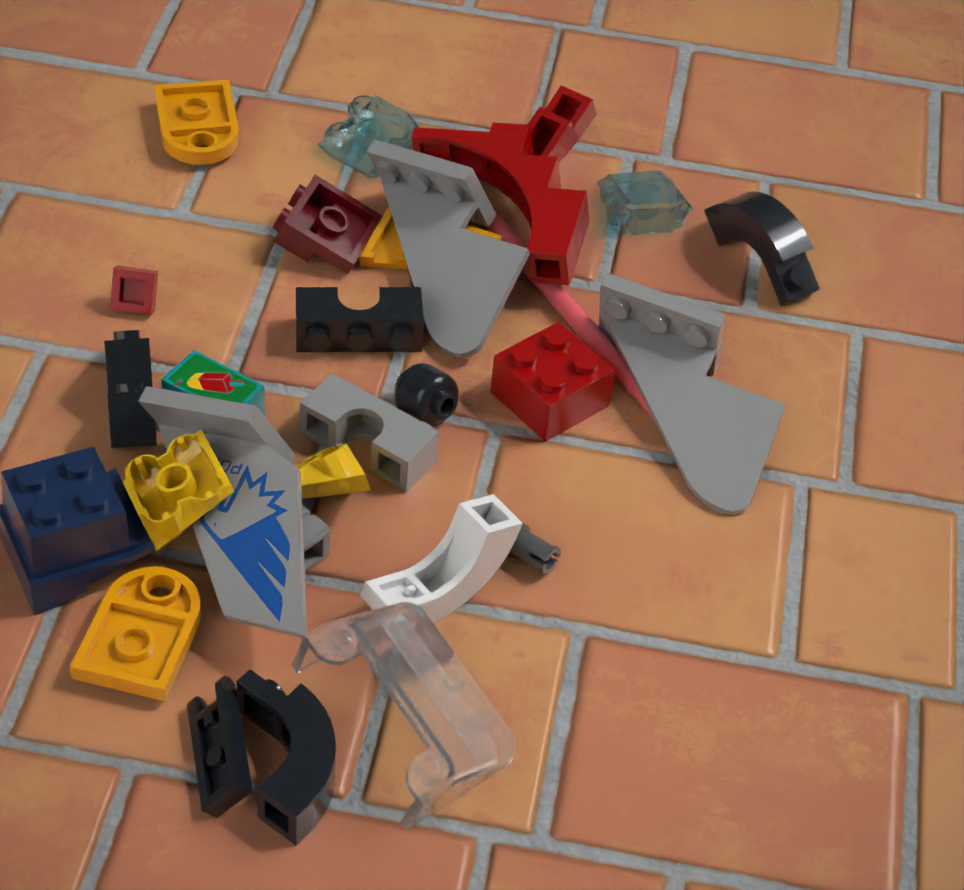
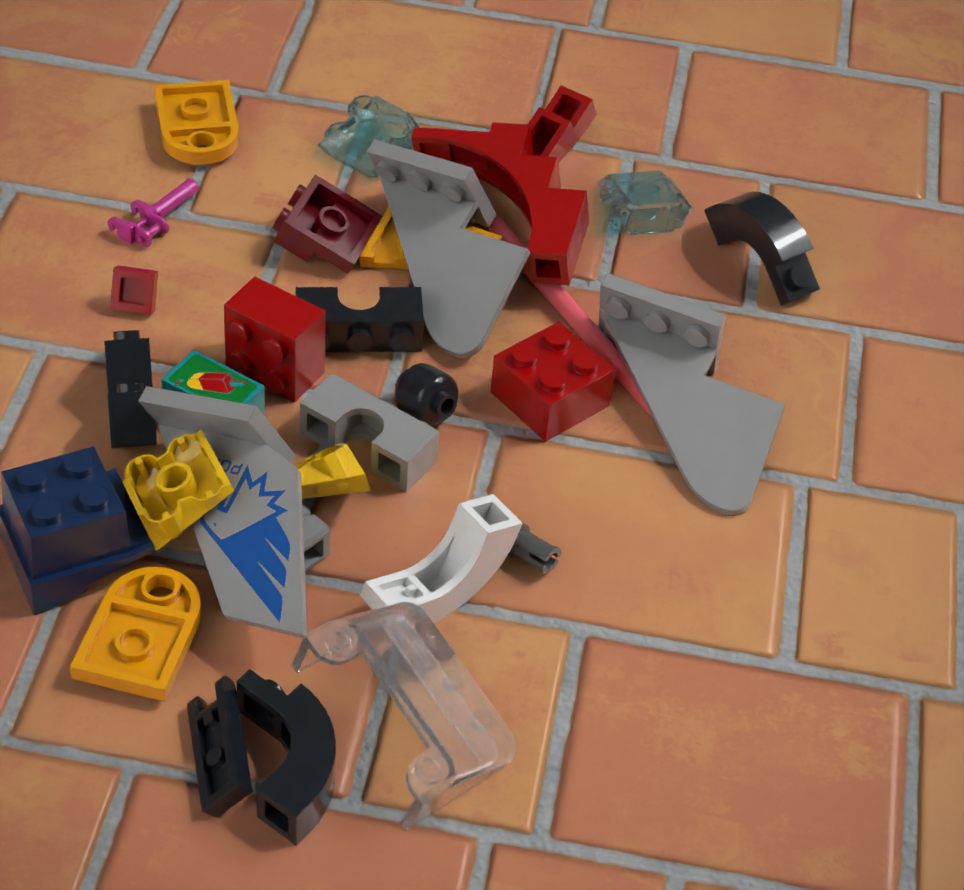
none -> dark pink piece [107,179,199,247]
none -> red brick [224,276,326,402]

